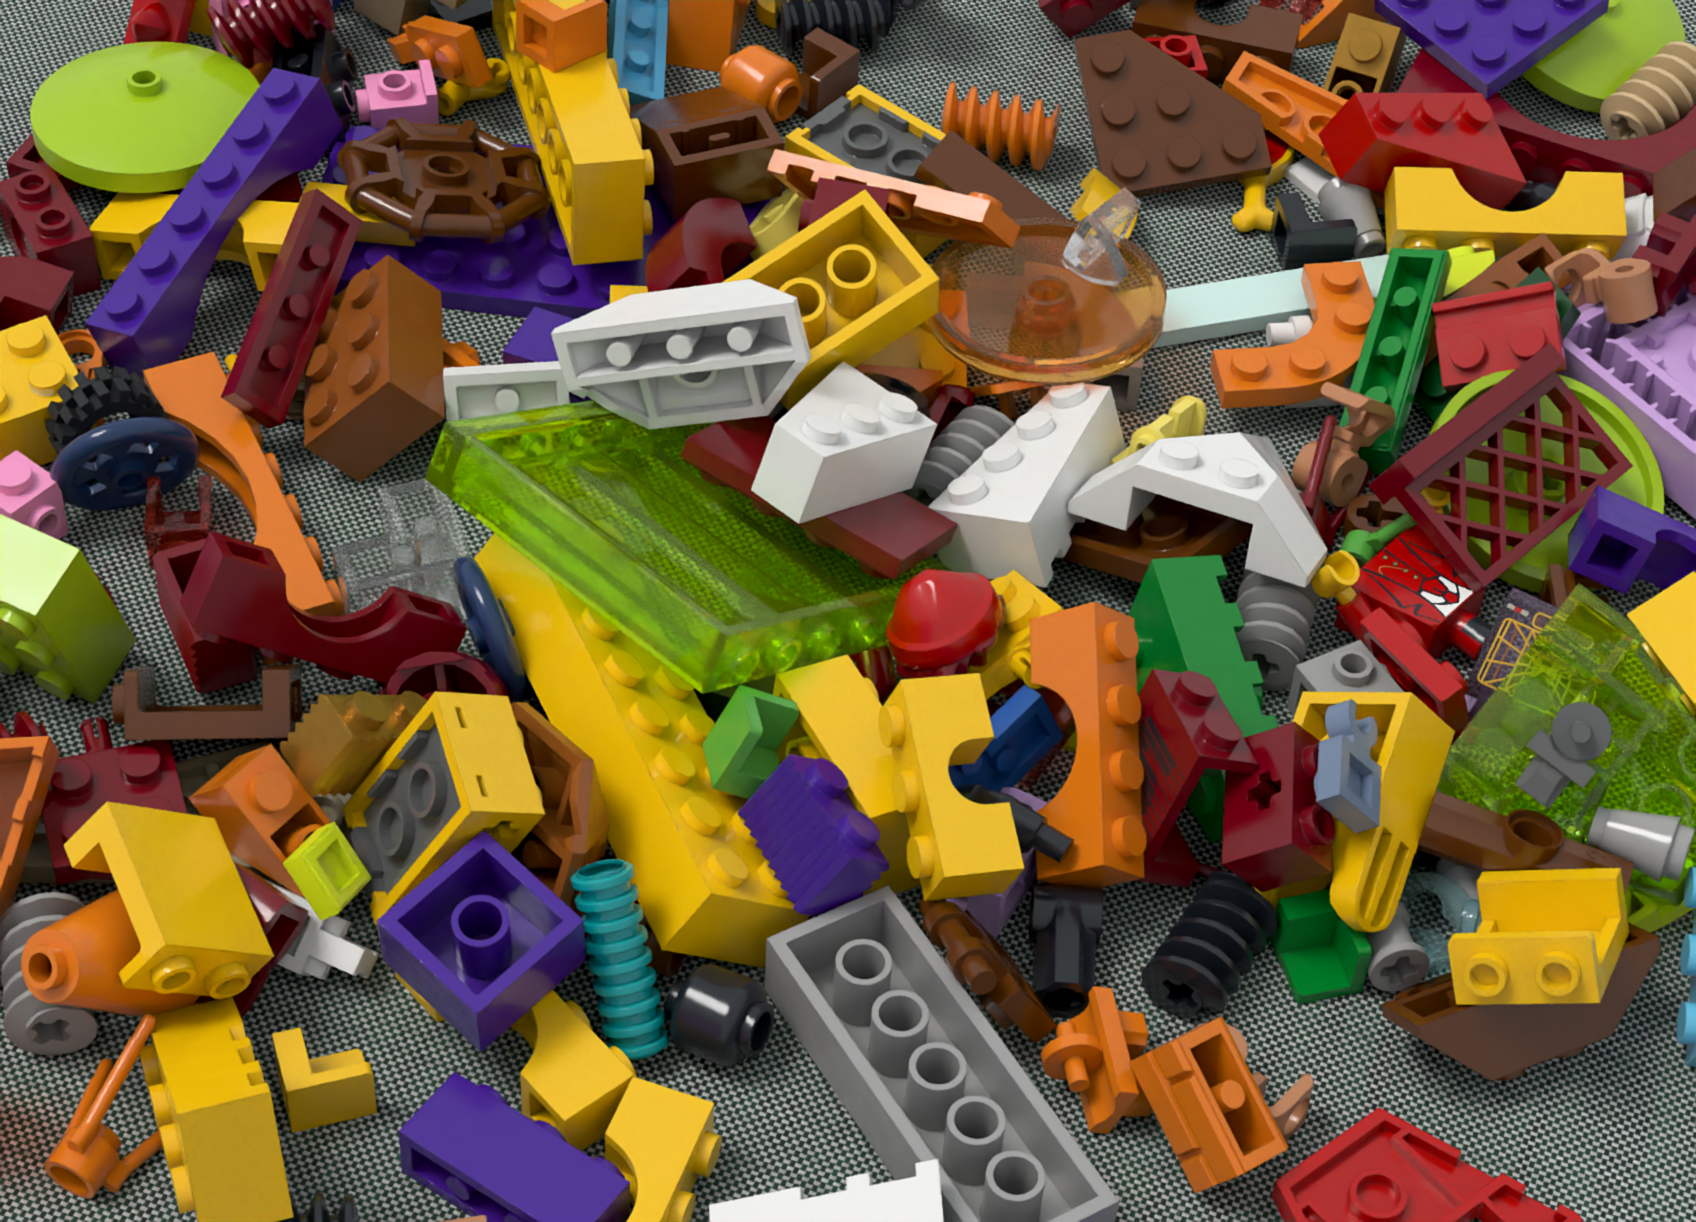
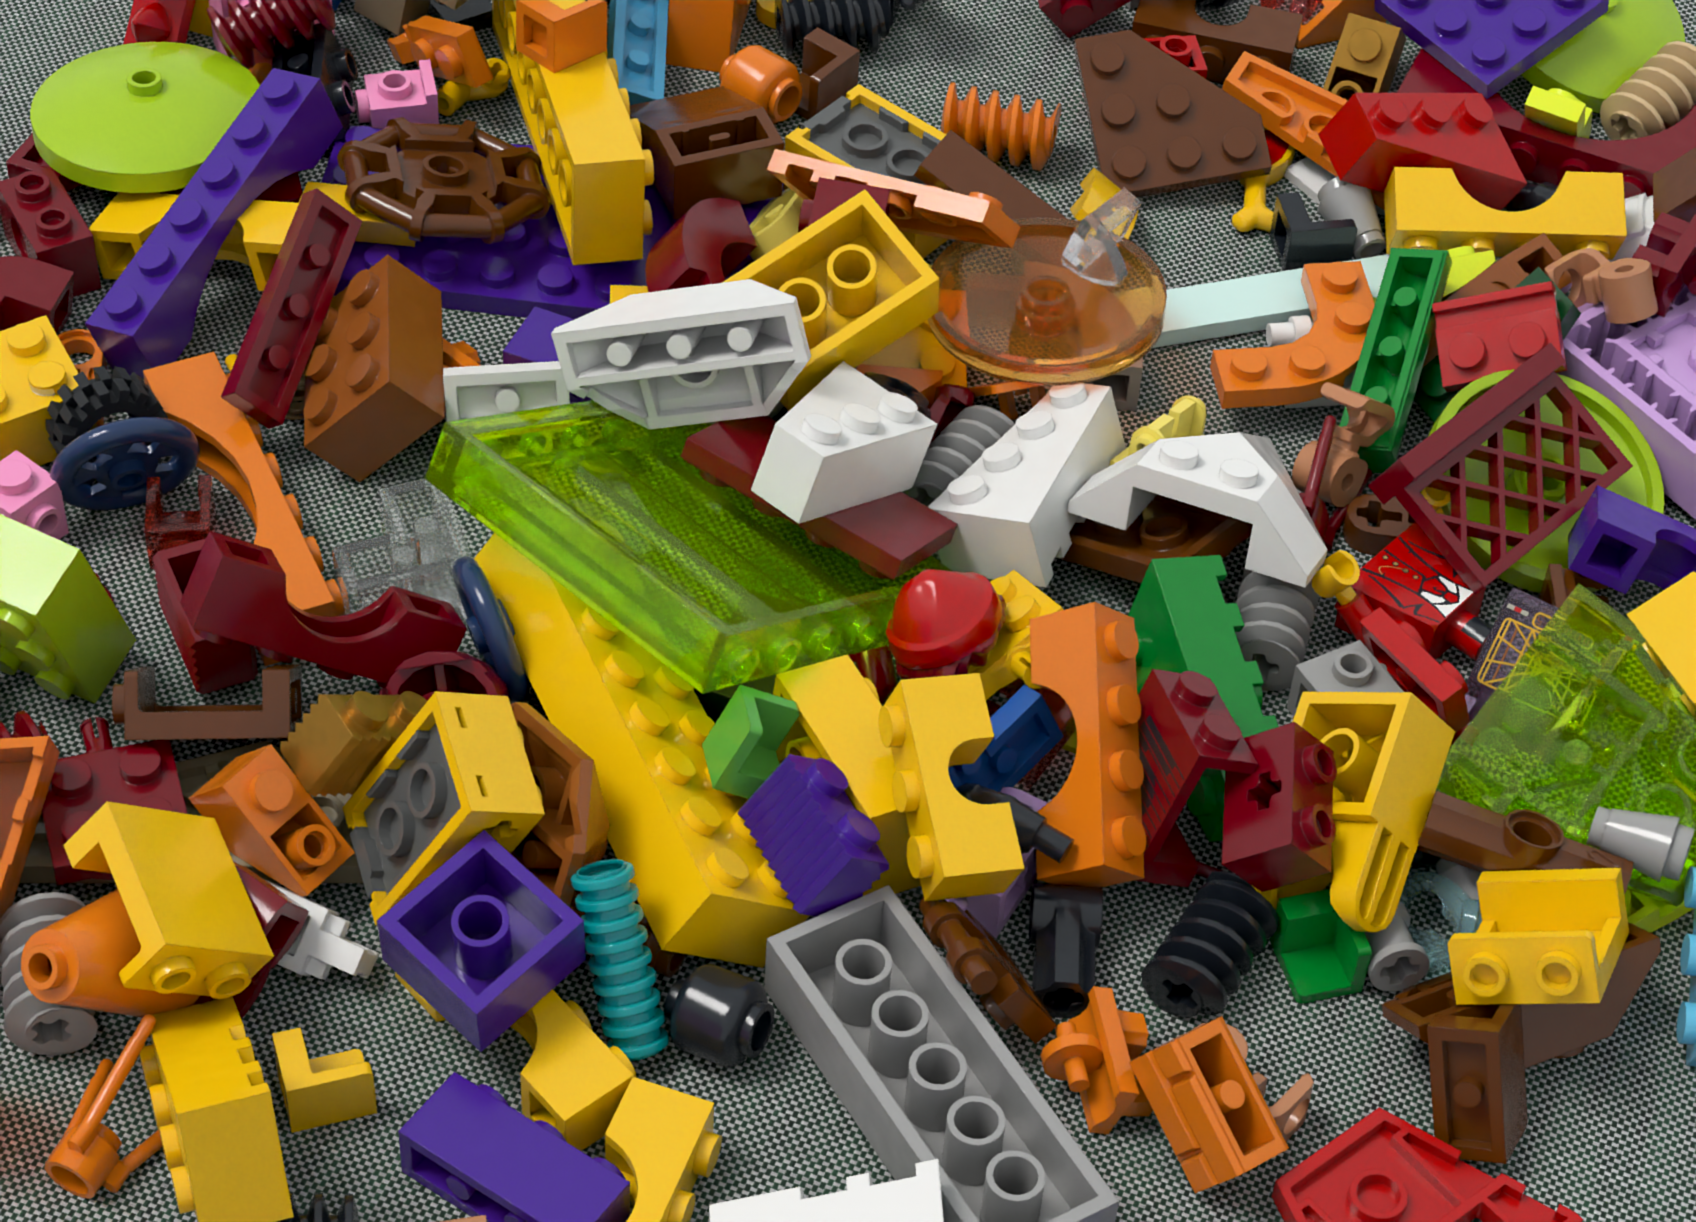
neon yellow tile [282,822,372,921] -> none
sand blue plate [1314,699,1381,833] -> none
bright green hand [1340,512,1417,569] -> none
dark grey hips [1515,702,1612,809] -> none
none -> reddish brown panel [1427,1004,1528,1164]
none -> neon yellow slope [1525,86,1593,138]

